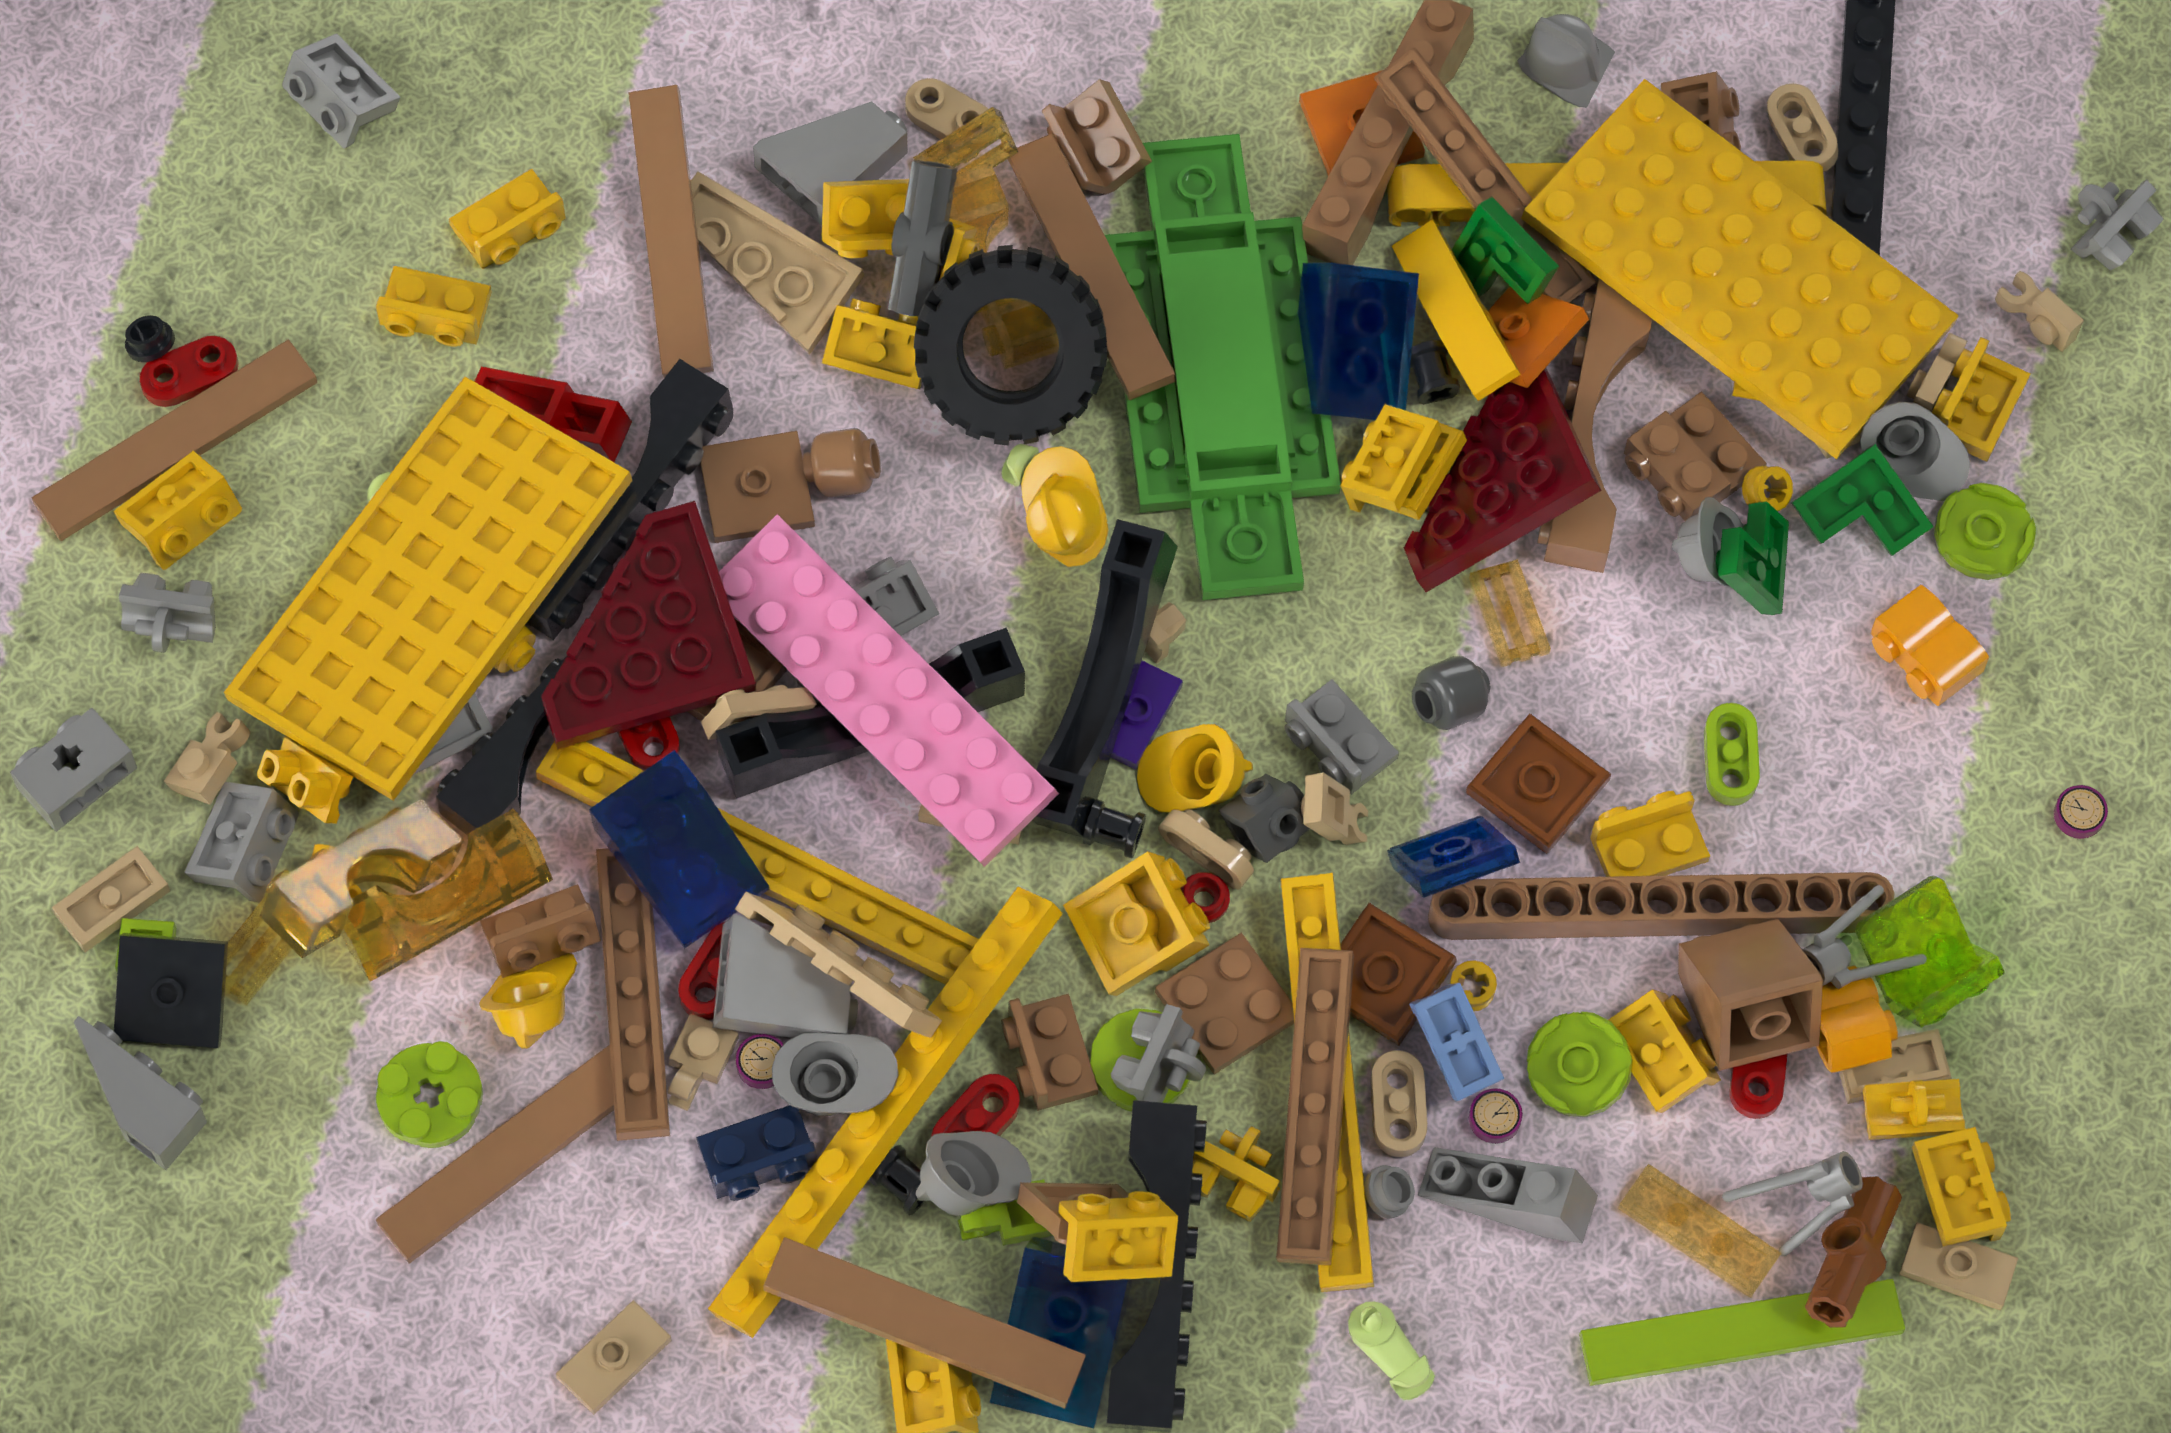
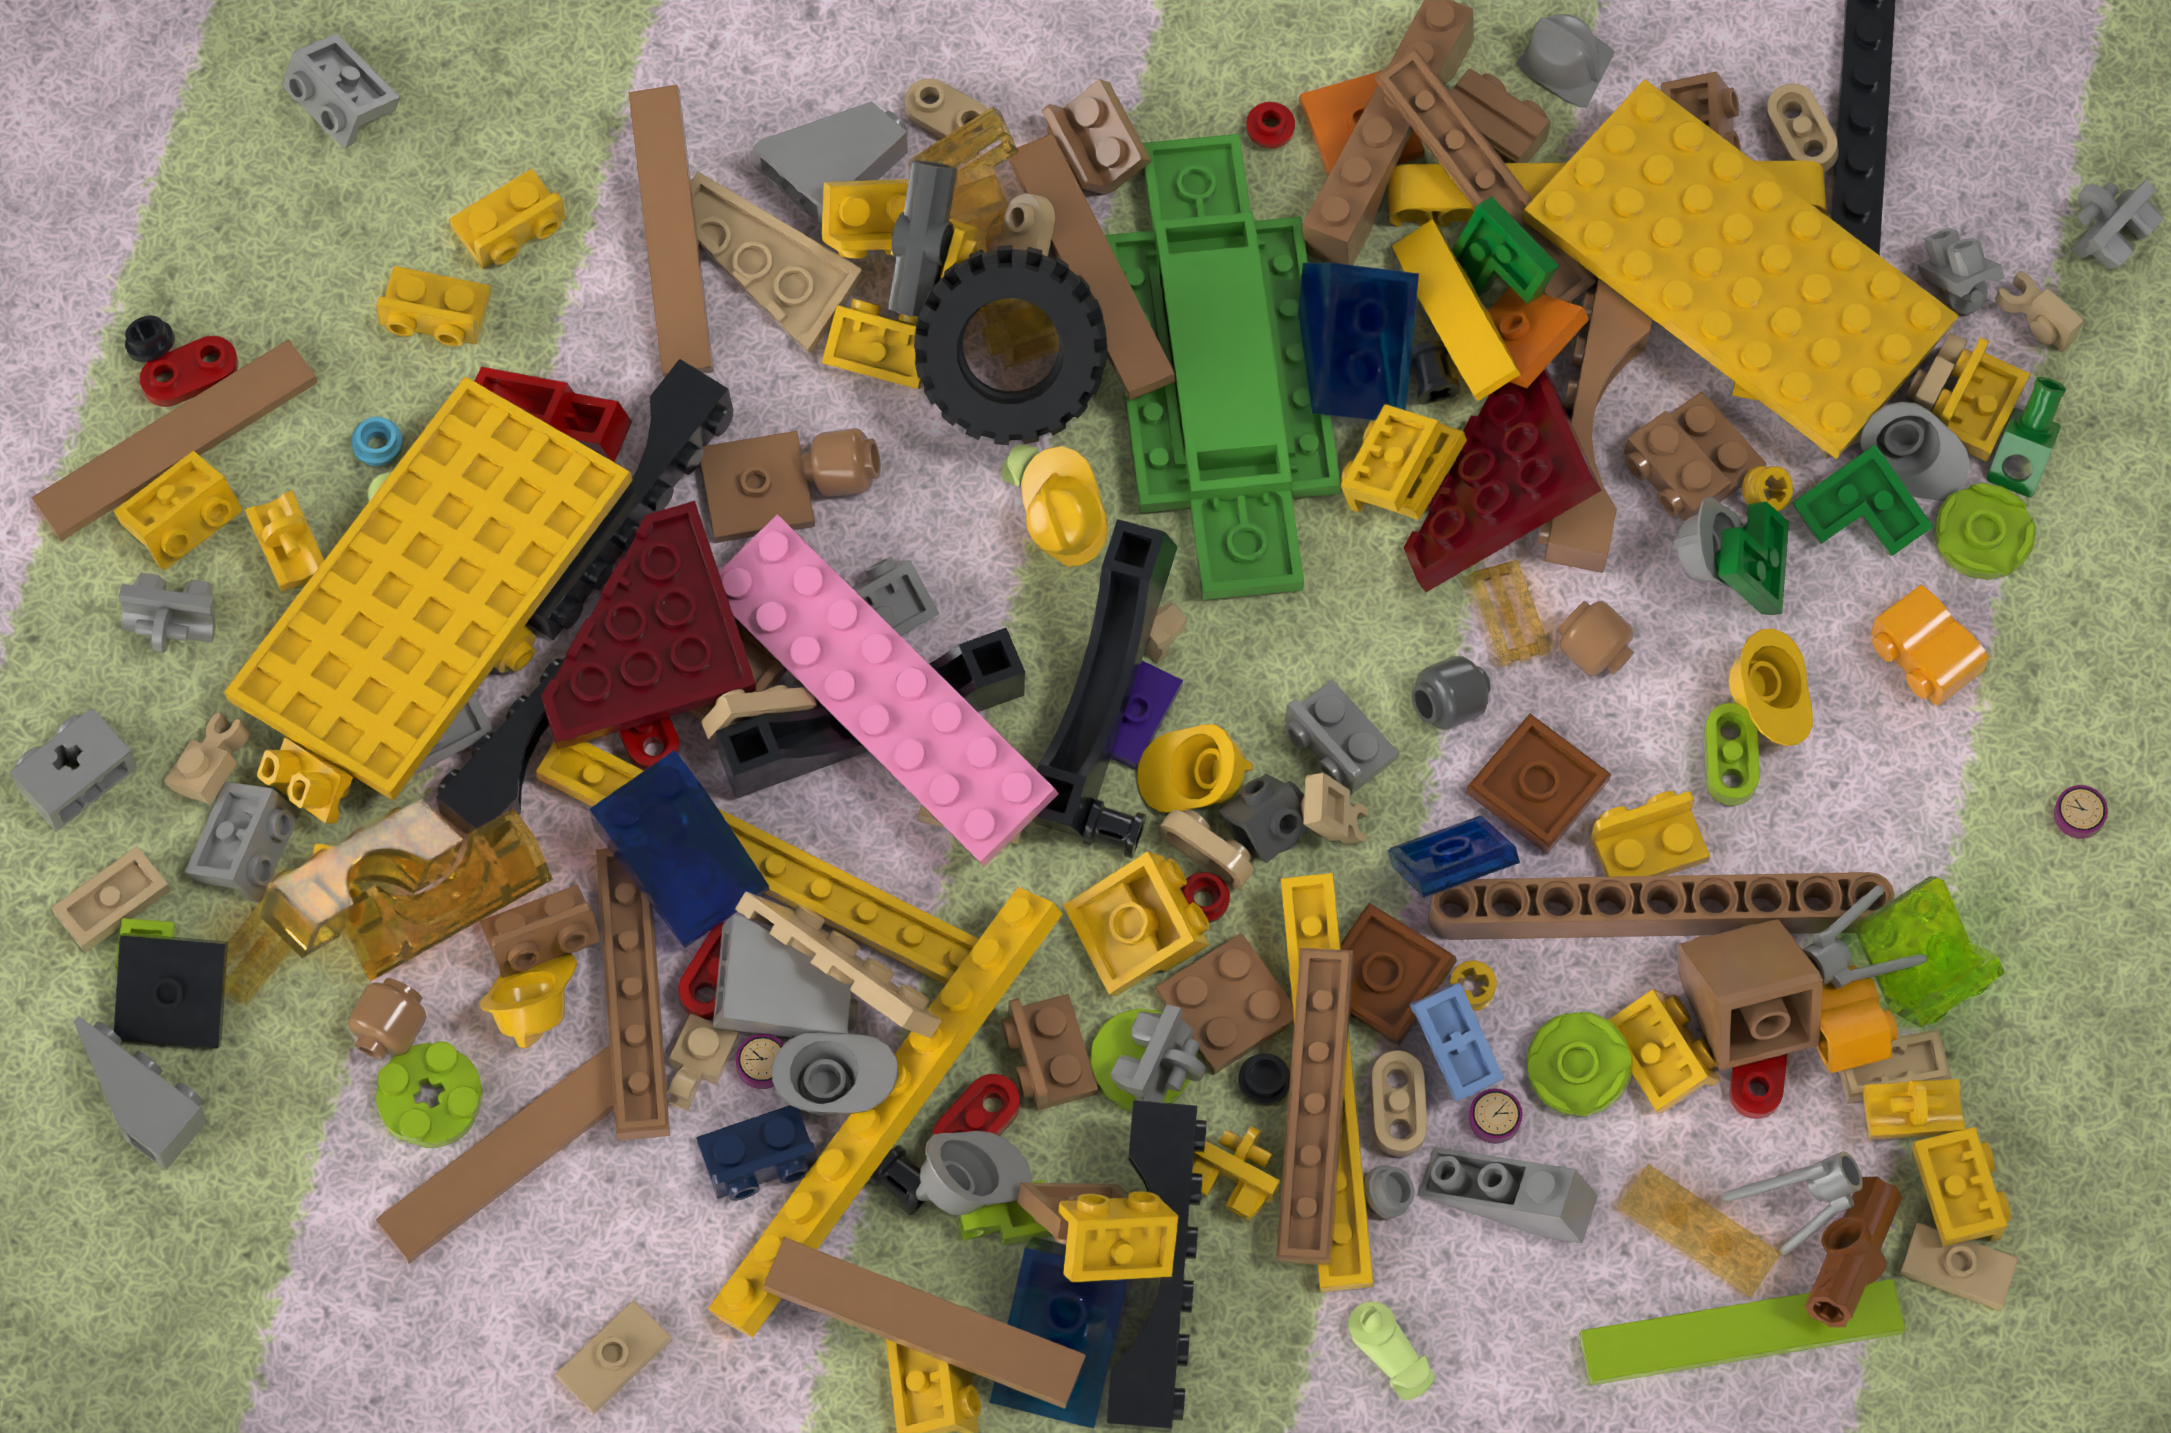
none -> yellow hips [245,490,324,592]
none -> medium nougat head [348,978,427,1060]
none -> medium azure plate [352,417,403,466]
none -> tan plate [998,193,1055,256]
none -> black plate [1238,1053,1291,1106]
none -> red plate [1246,102,1295,149]
none -> medium nougat brick [1450,68,1551,163]
none -> medium nougat head [1558,601,1635,677]
none -> yellow piece [1728,628,1813,746]
none -> light grey hips [1917,228,2004,314]
none -> green bracket [1987,377,2066,497]

